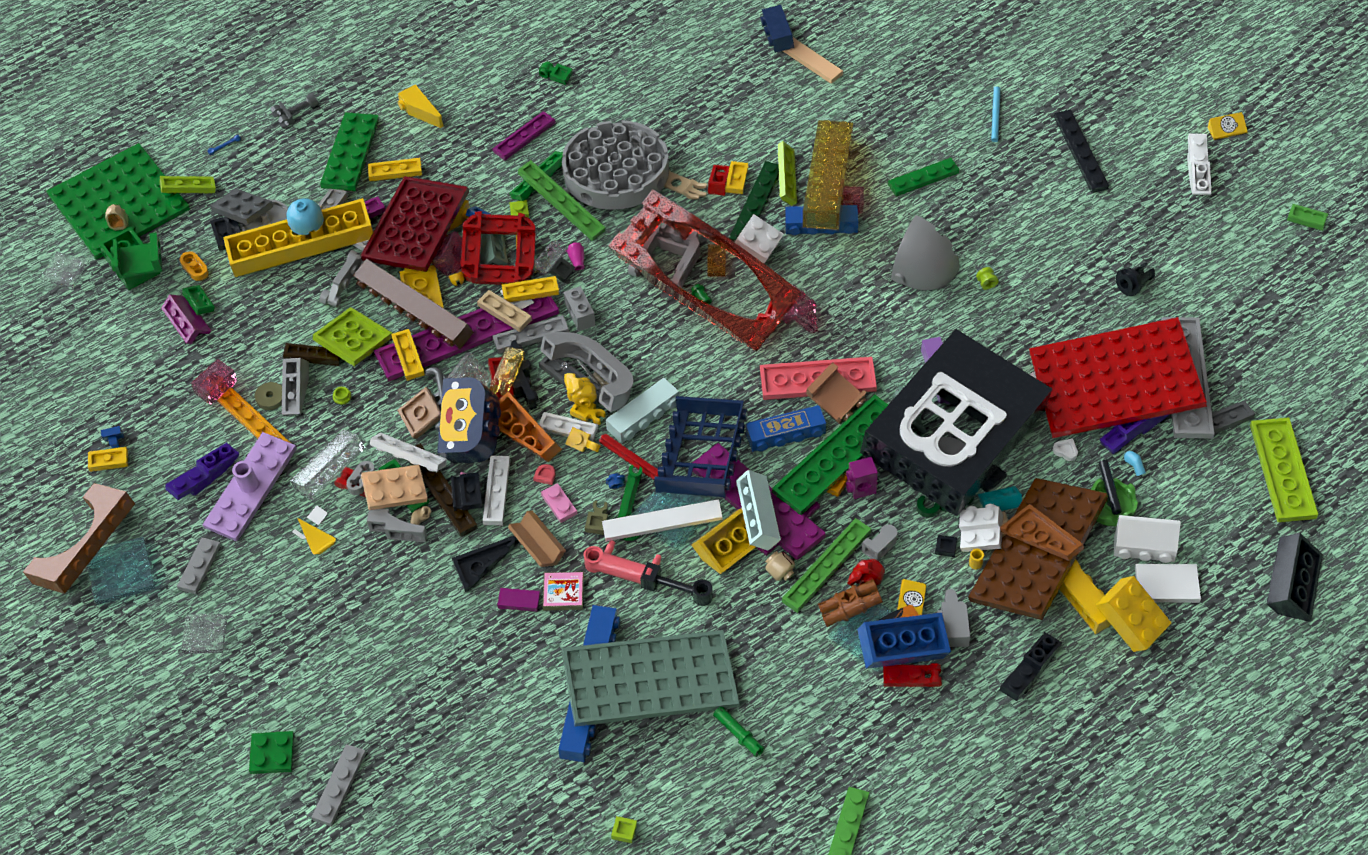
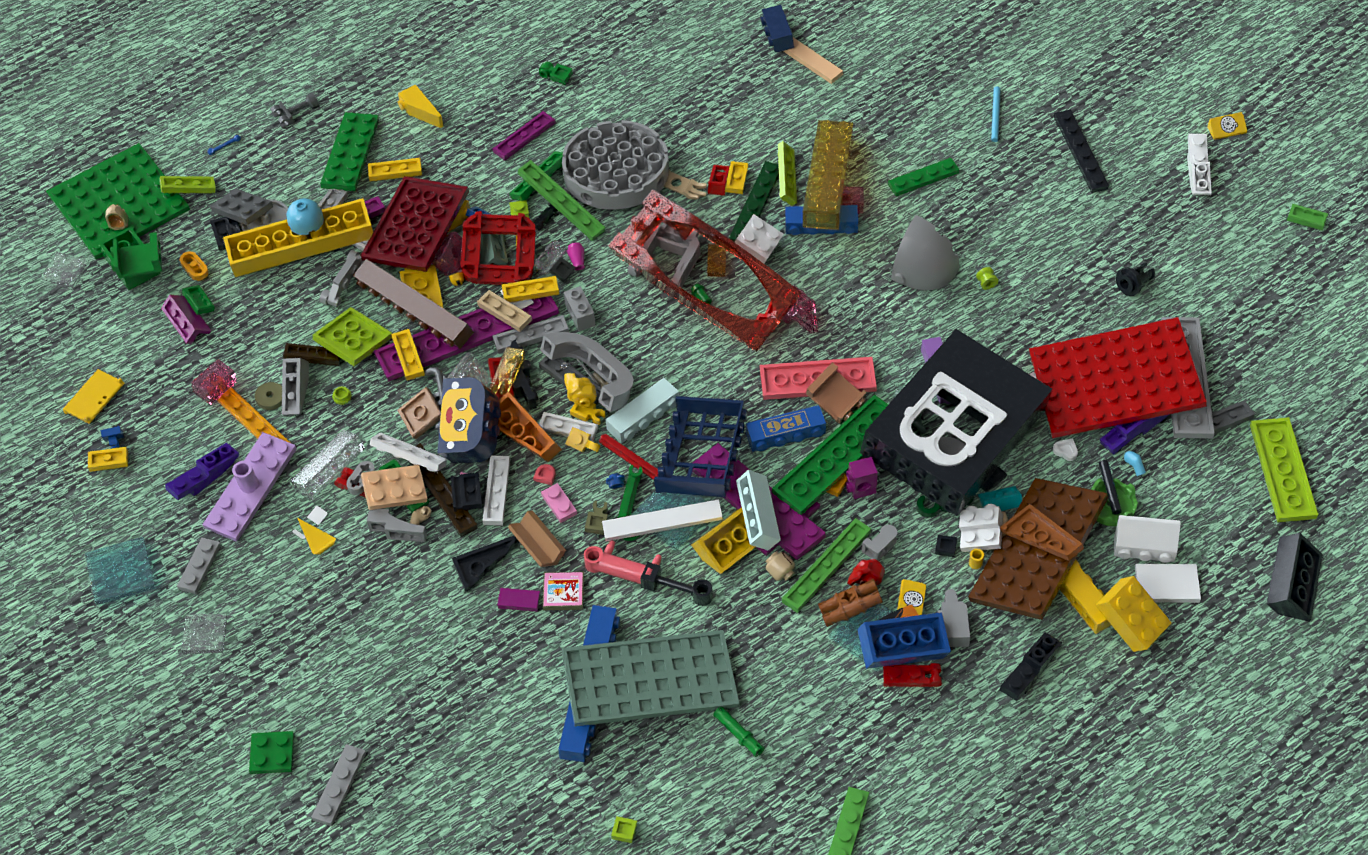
dark orange arch [23,483,135,594] -> none
none -> yellow door [63,369,125,424]
none -> black axle [533,203,558,230]

